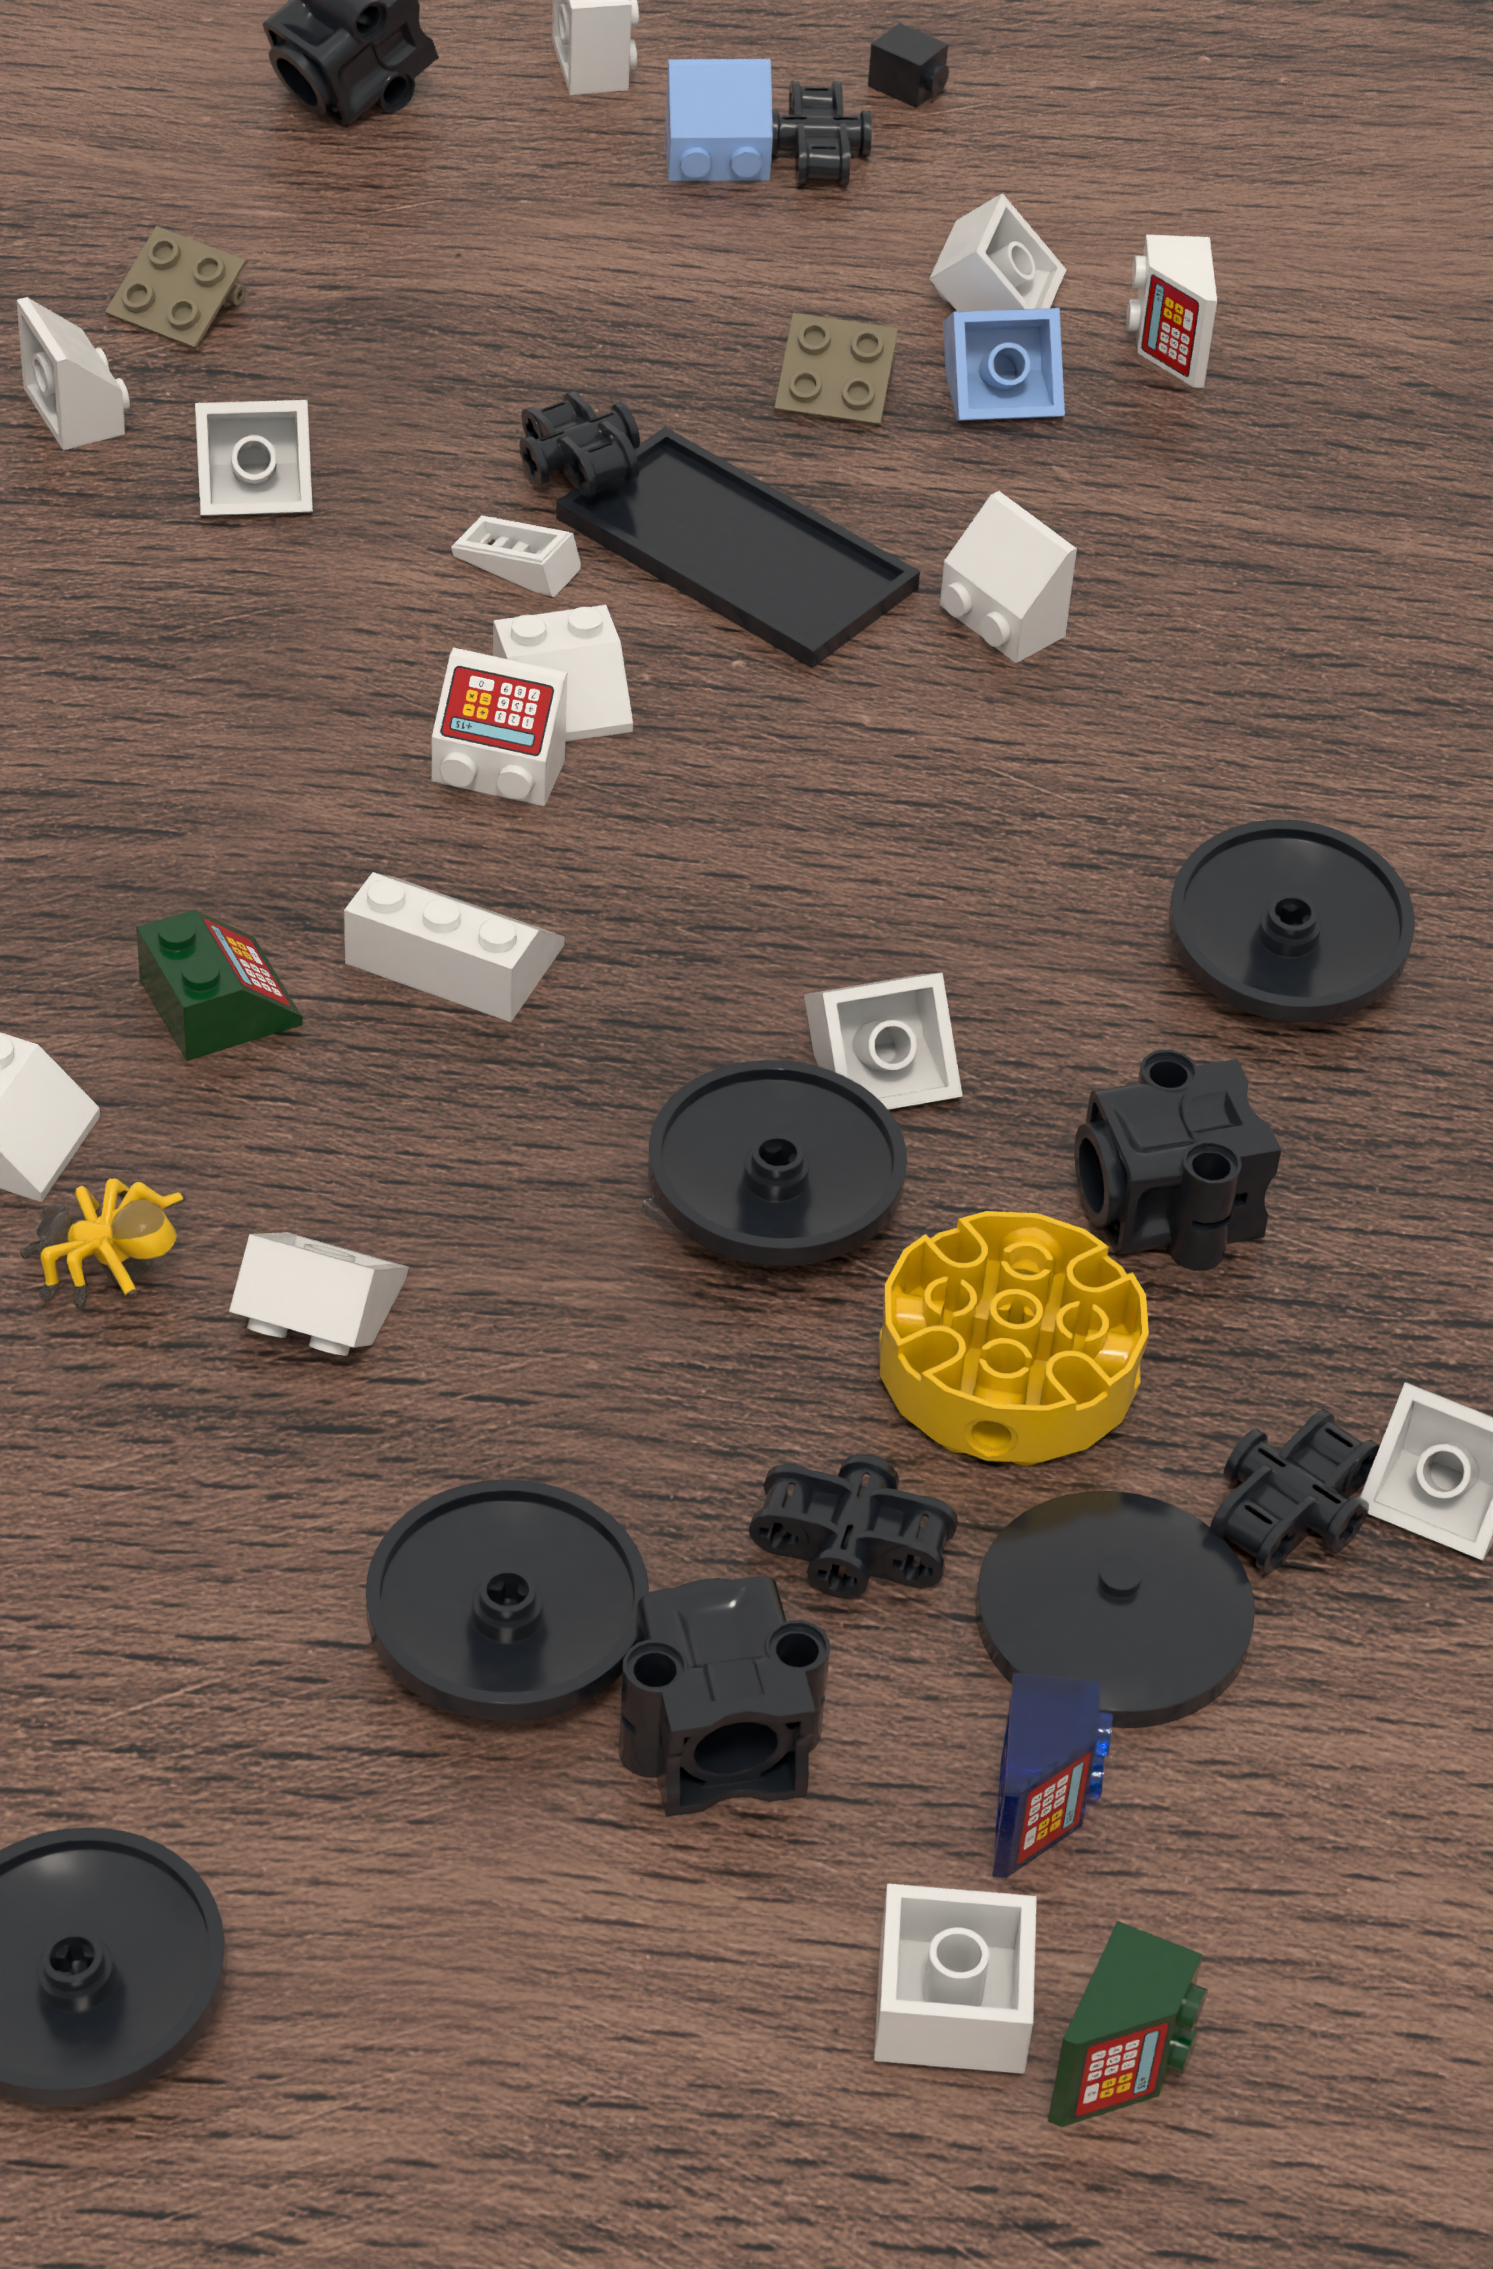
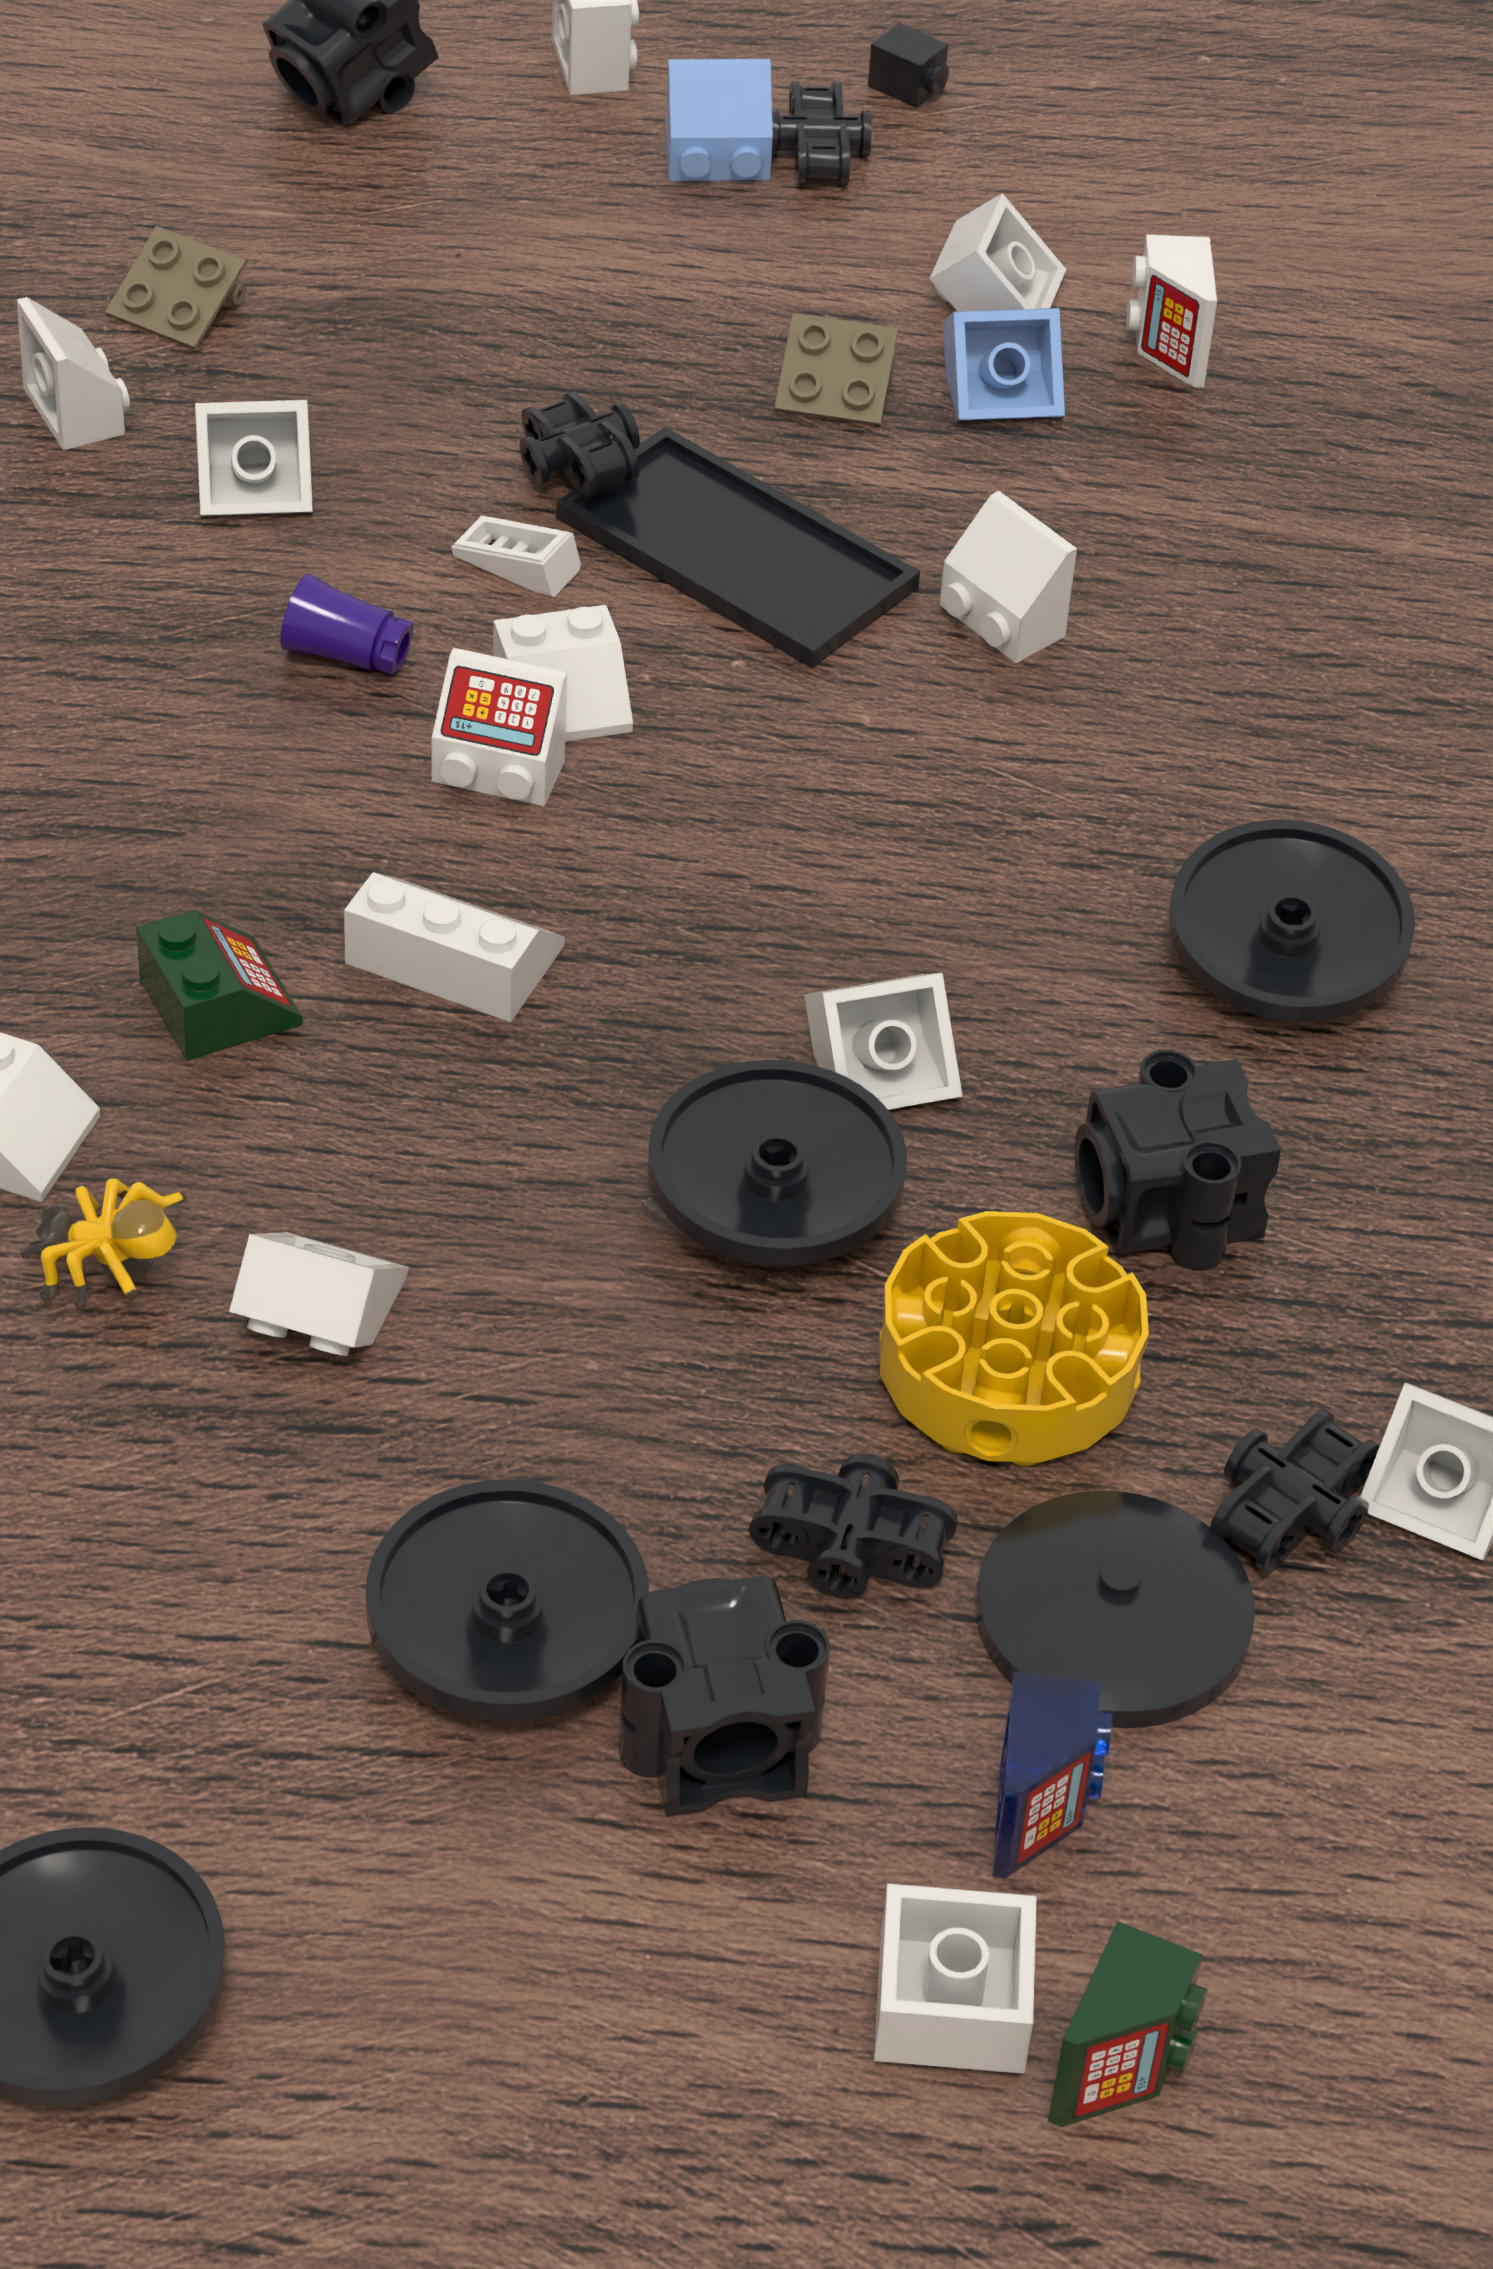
none -> dark purple plant [280,573,414,675]

